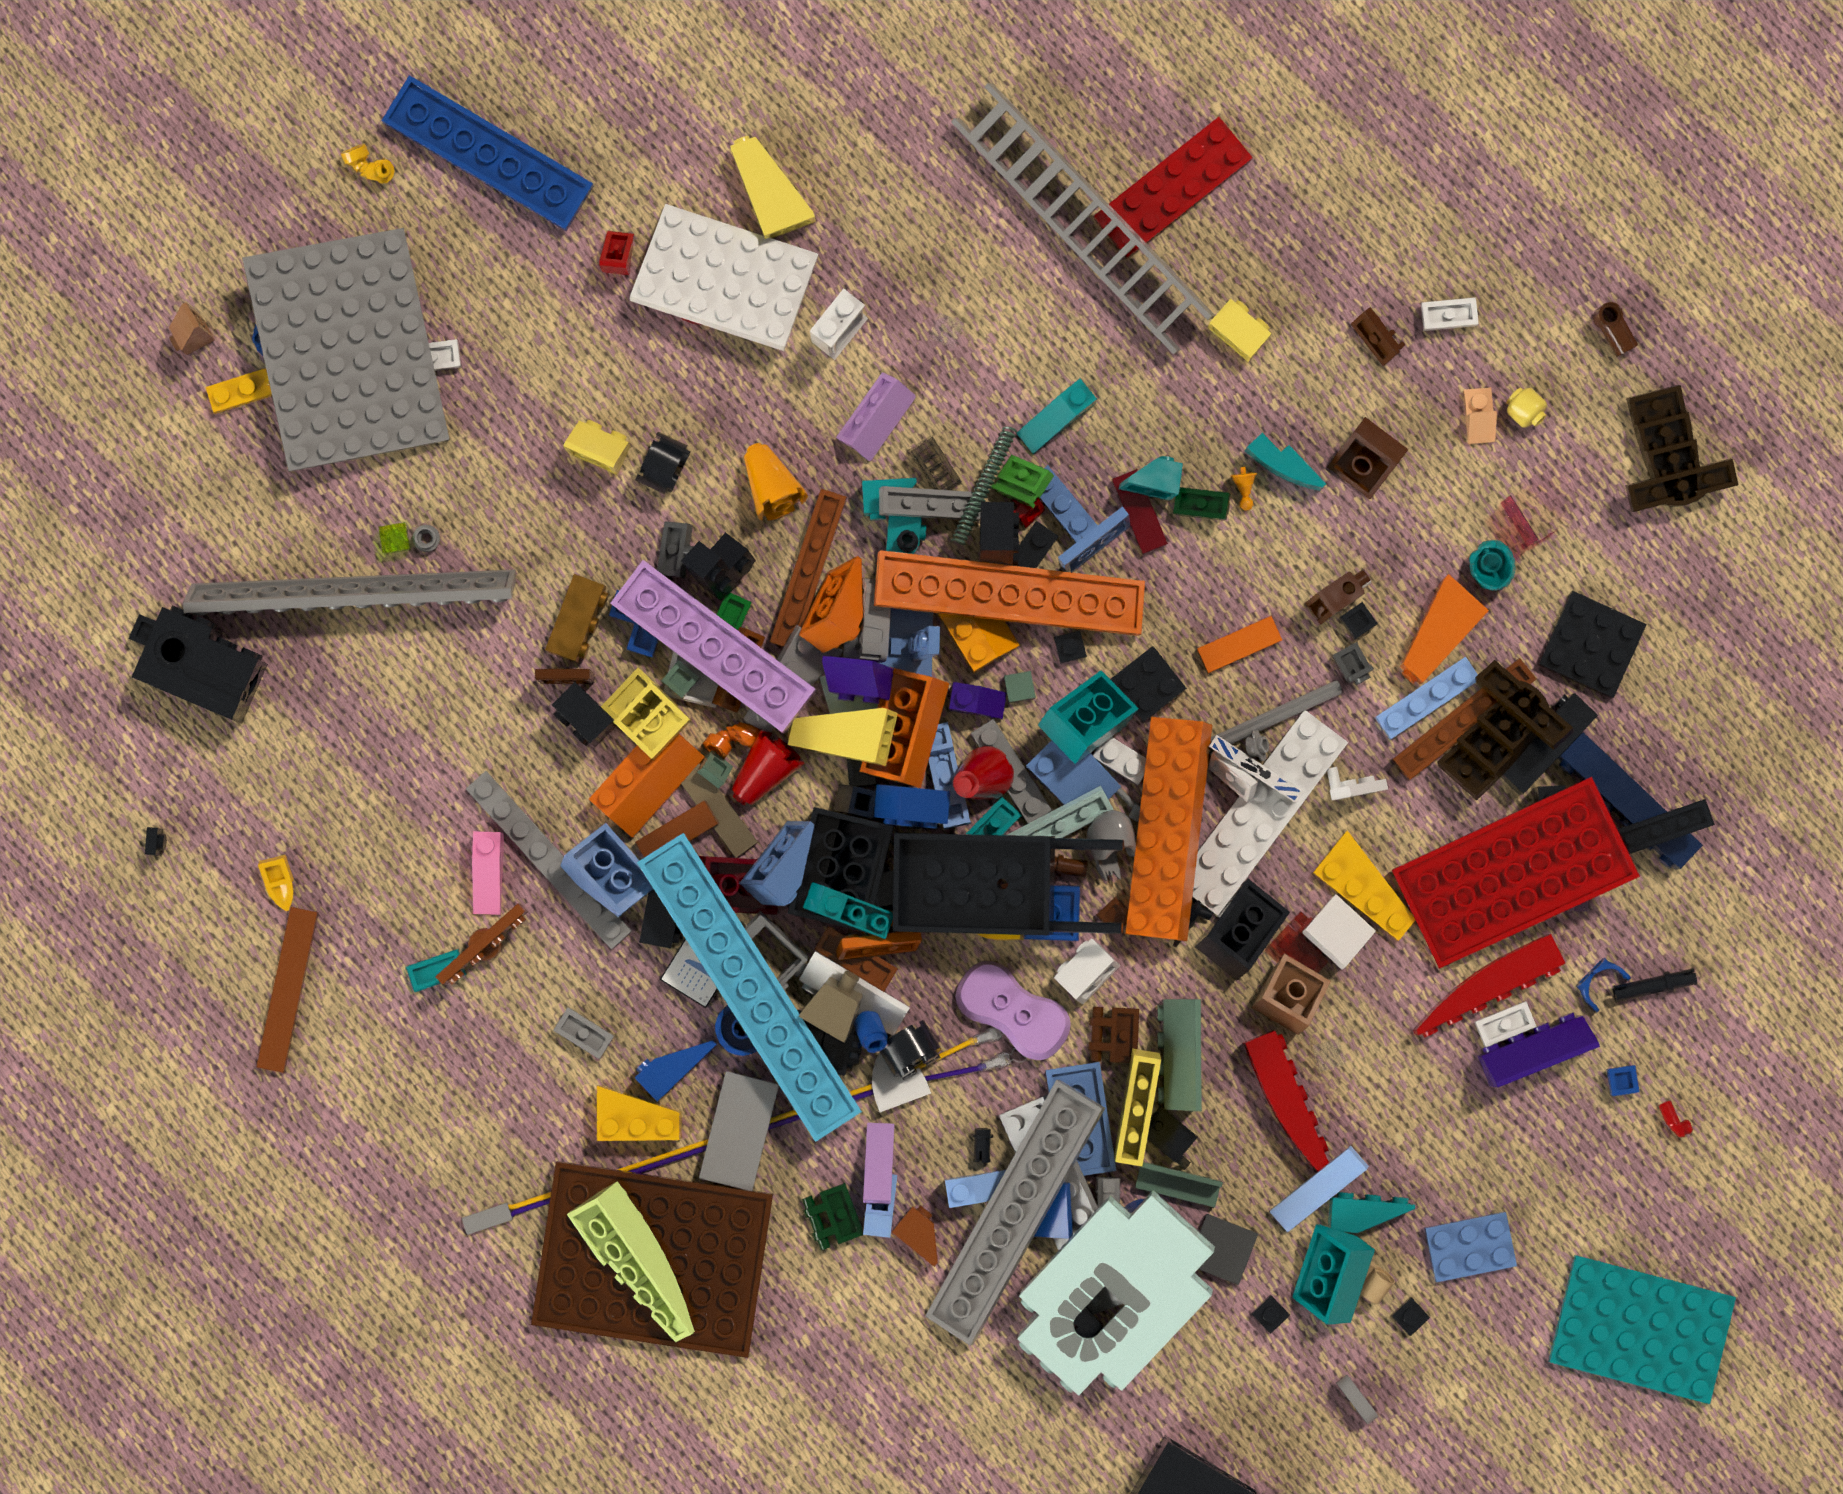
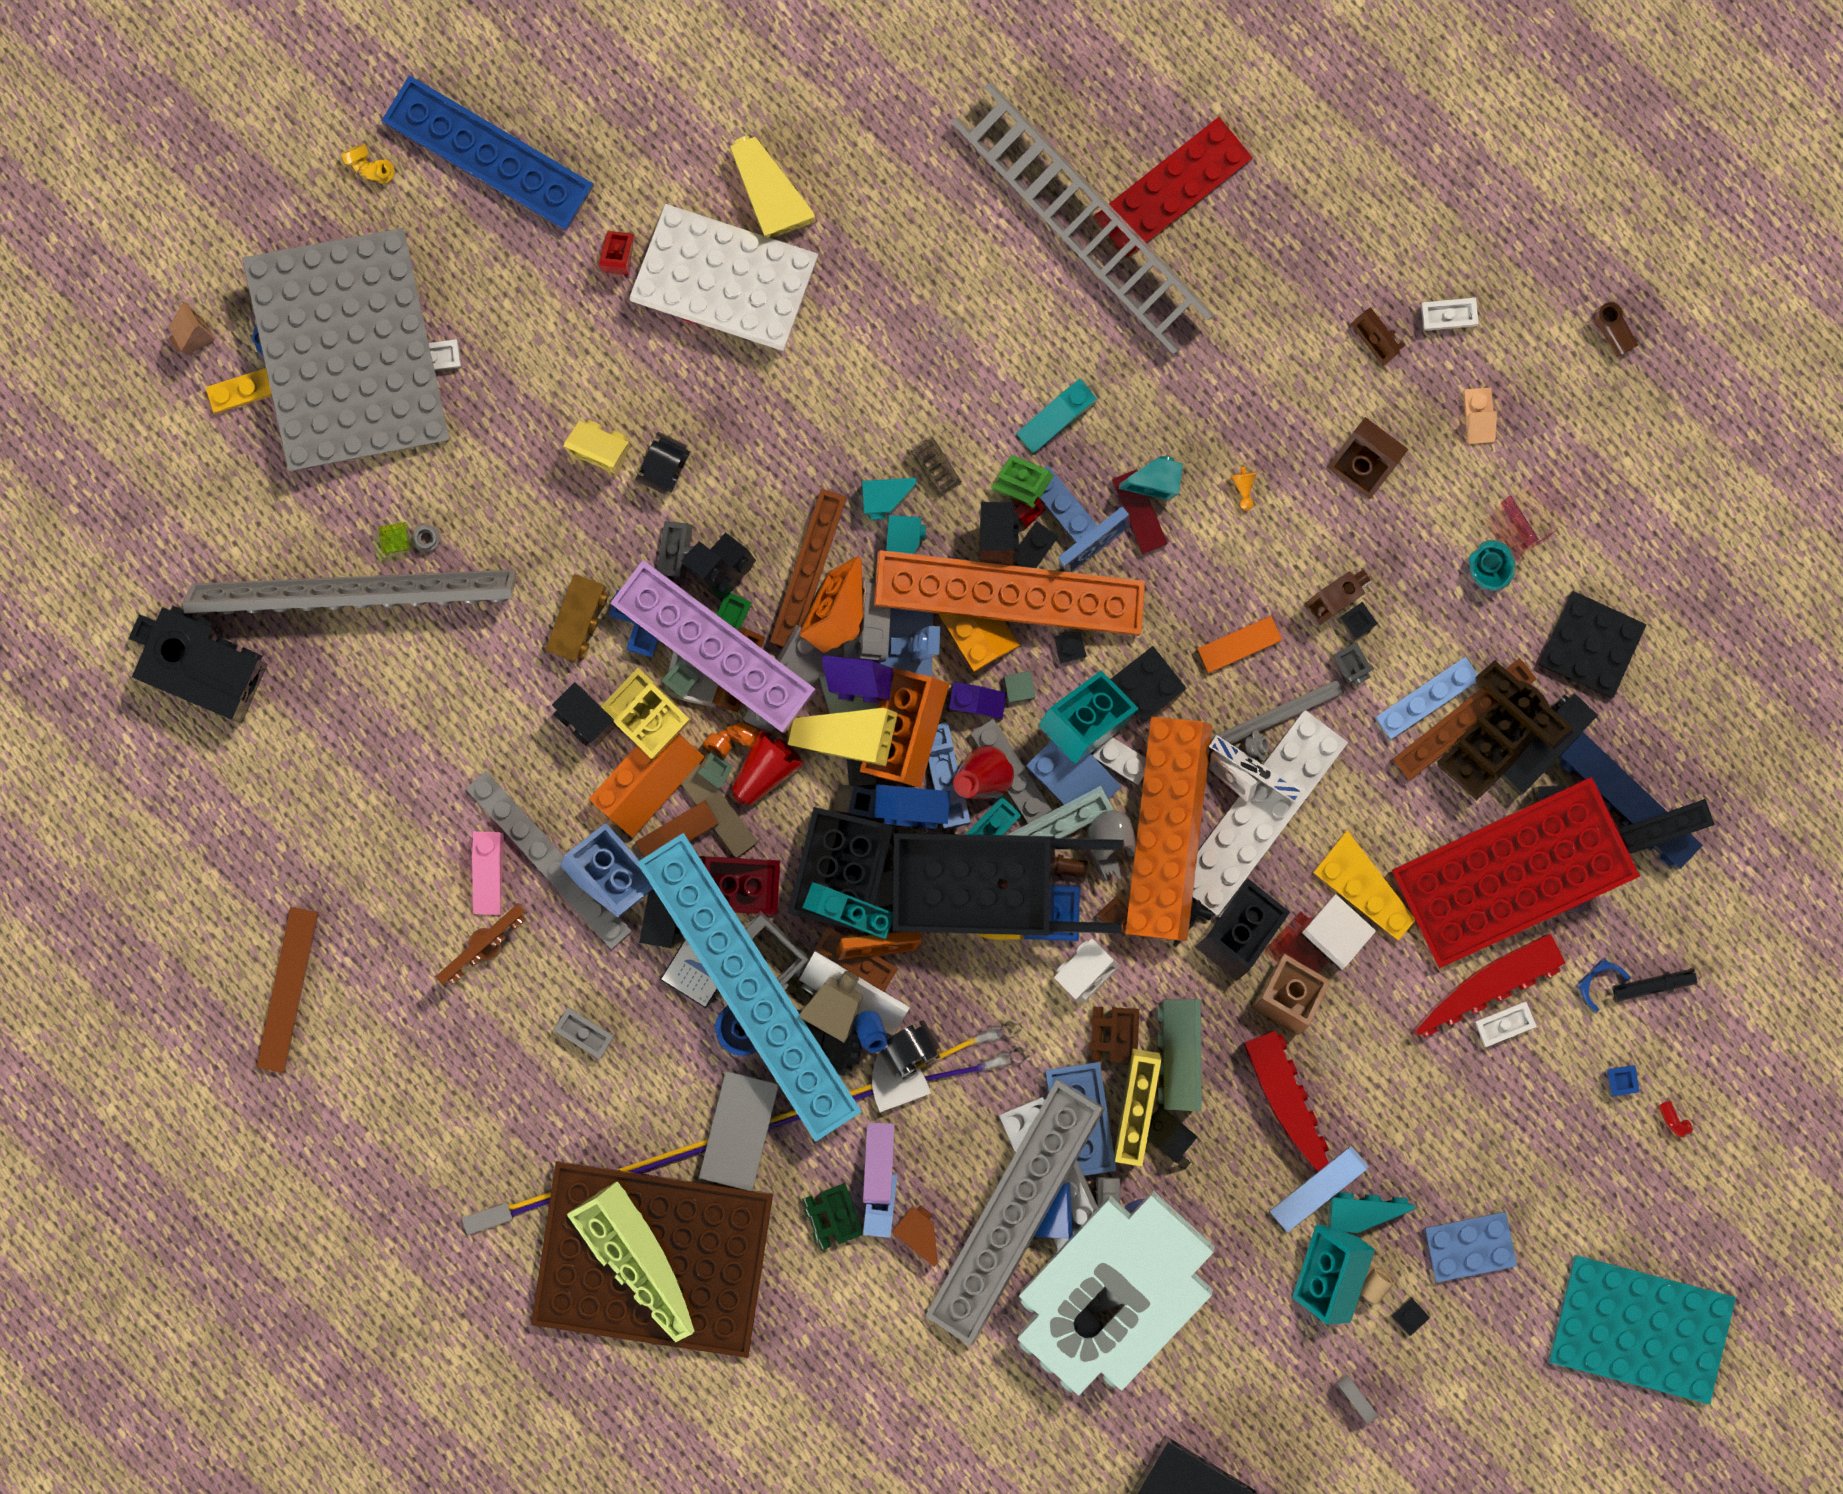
black plate [145,827,167,856] -> none
yellow plate [258,854,294,911] -> none
teal tile [406,949,467,992] -> none
reddish brown tile [535,669,595,684] -> none
yellow wedge [597,1085,682,1141] -> none
blue slope [635,1040,718,1102] -> none
medium blue slope [739,821,814,906] -> none
light orange cone [744,443,808,521] -> none
white window [810,288,868,360] -> none
lavender panel [836,372,916,461] -> none
light grey plate [879,486,984,521] -> none
black pin [897,530,919,552] -> none
light blue slope [945,1169,1007,1208] -> none
sand green piece [950,426,1018,545] -> none
lavender plate [955,961,1071,1060] -> none
black pin [972,1128,993,1163] -> none
light grey hand [1116,788,1141,822] -> none
sand green panel [1135,1161,1223,1208] -> none
dark green plate [1173,487,1231,521] -> none
dark grey tile [1199,1213,1258,1285] -> none
light yellow brick [1208,298,1272,362] -> none
teal slope [1245,432,1326,491] -> none
black plate [1251,1294,1290,1334] -> none
white plate [1327,767,1388,800] -> none
orange slope [1400,574,1489,684] -> none
dark purple slope [1478,1012,1600,1088] -> none
light yellow head [1506,388,1547,428] -> none
dark brown slope [1625,385,1739,512] -> none

